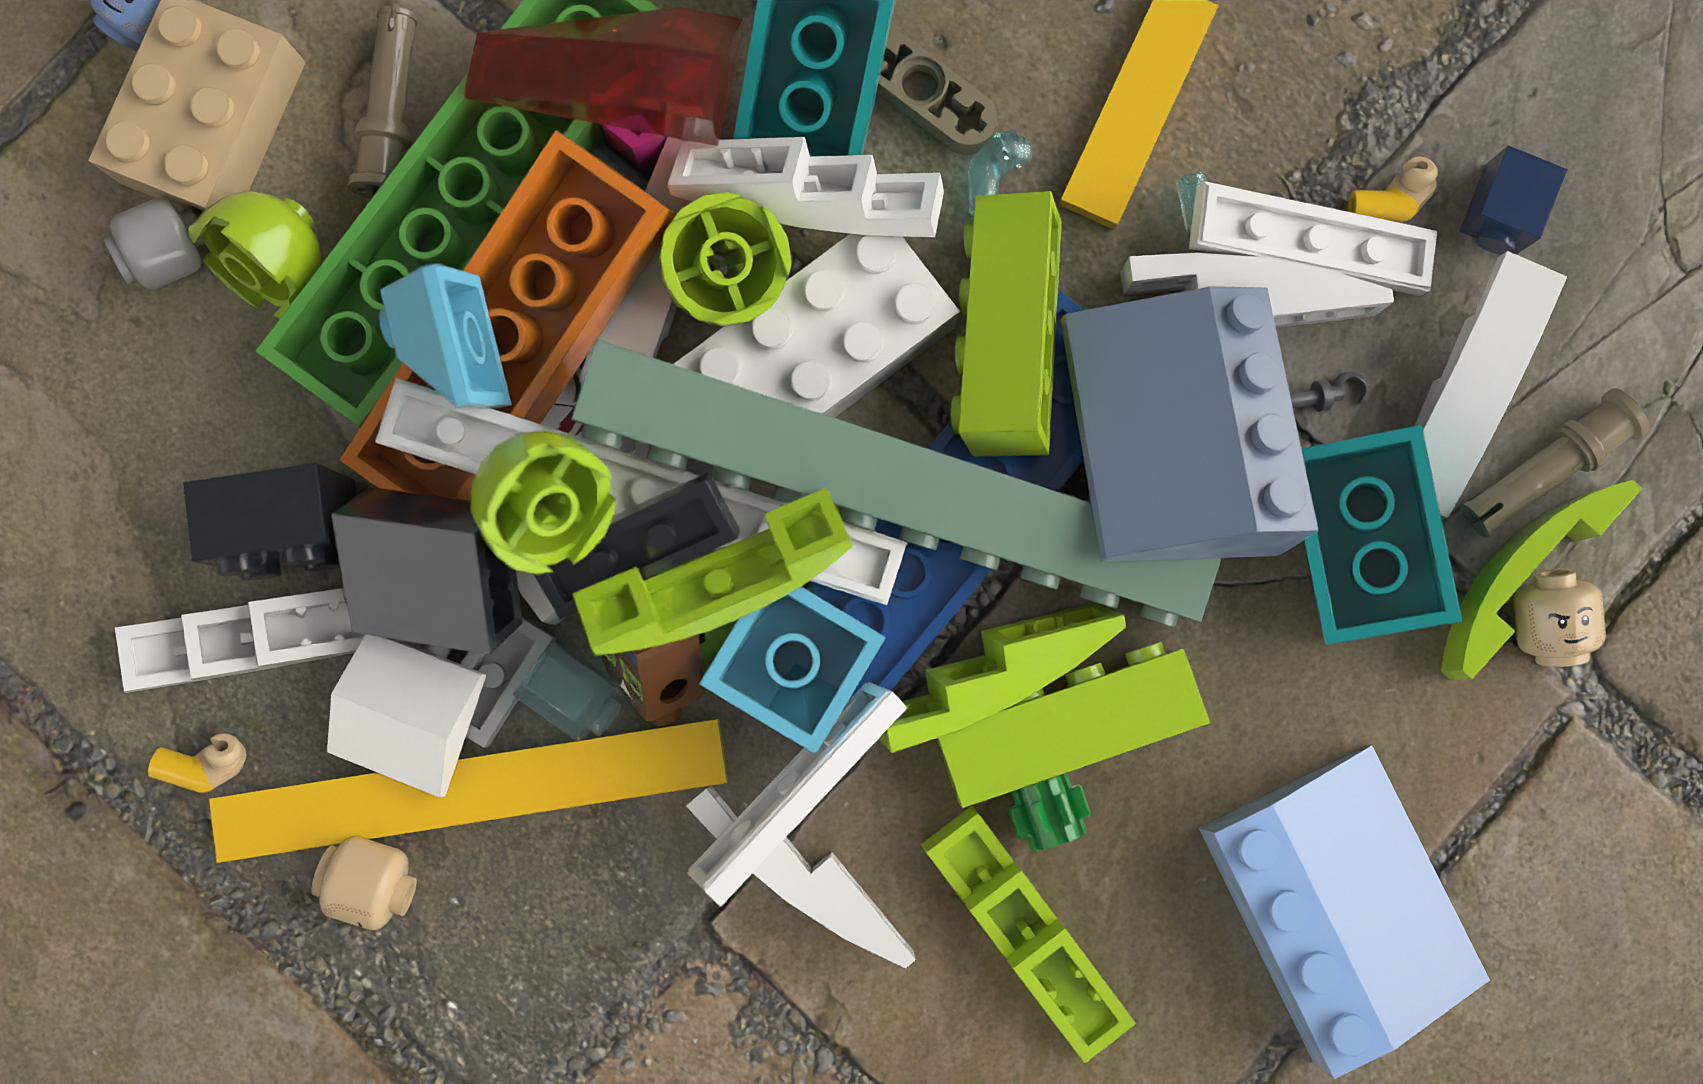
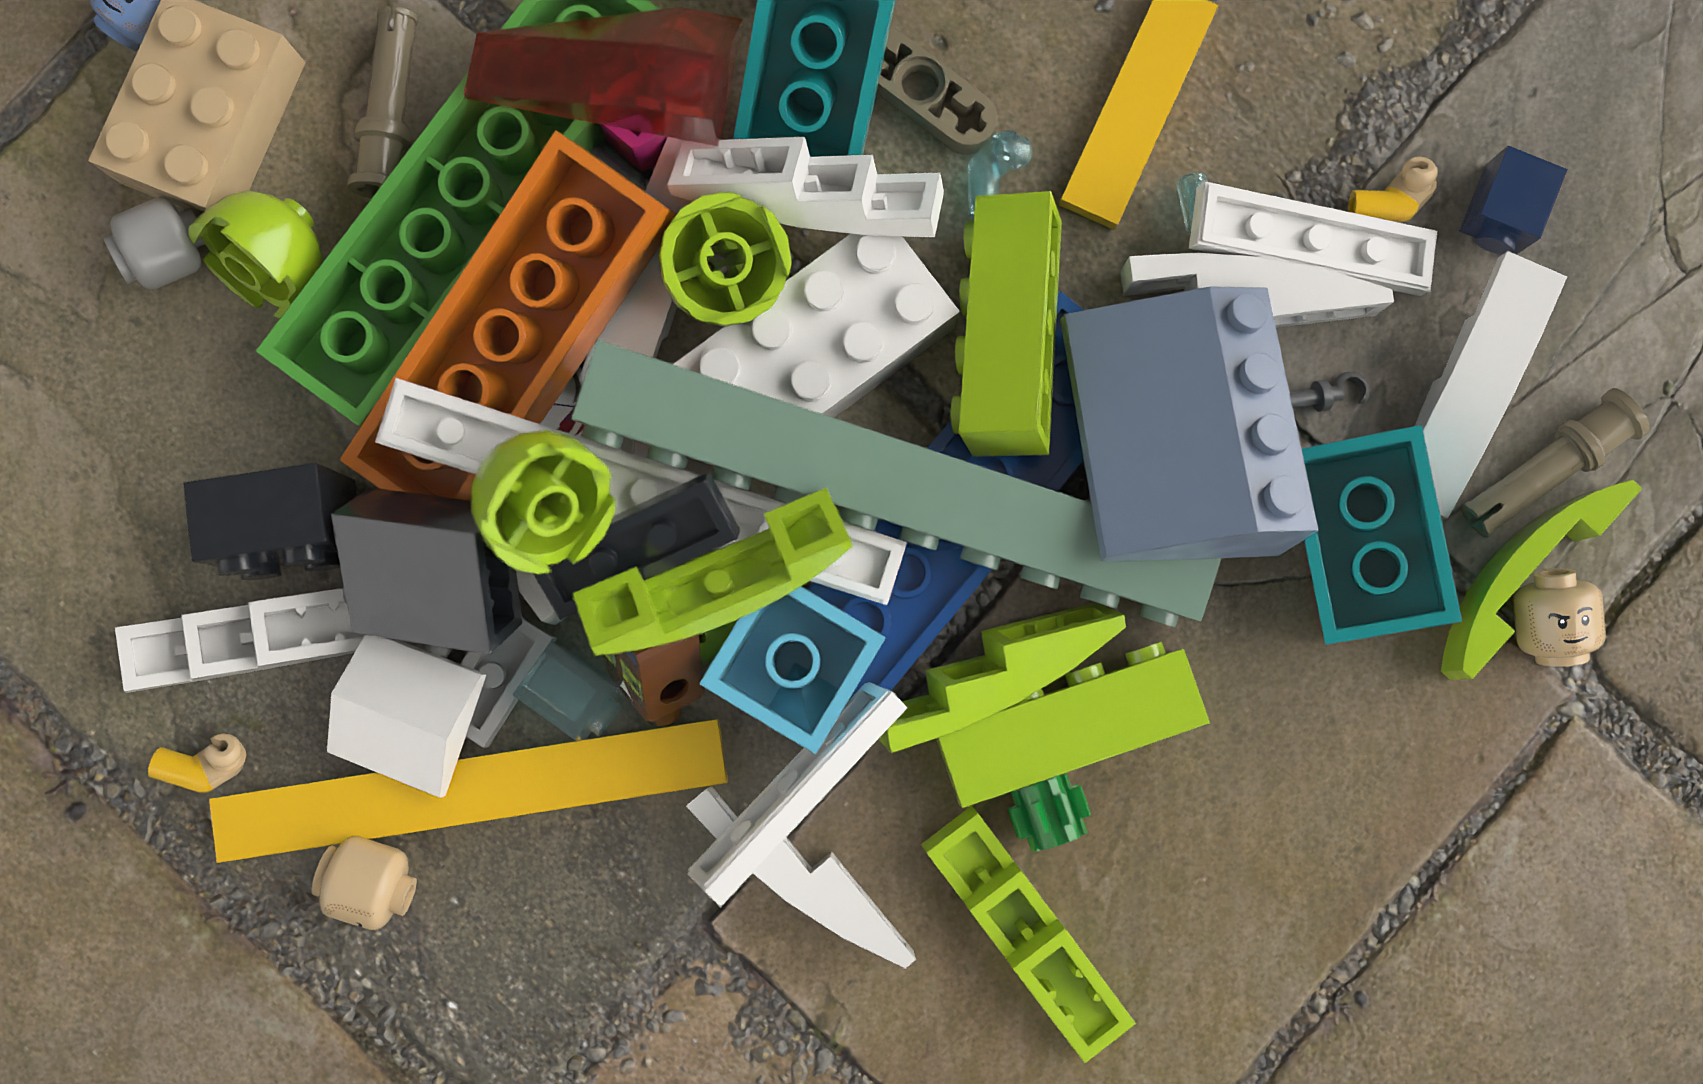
medium azure slope [379,264,511,408] -> none
light blue slope [1199,745,1489,1079] -> none

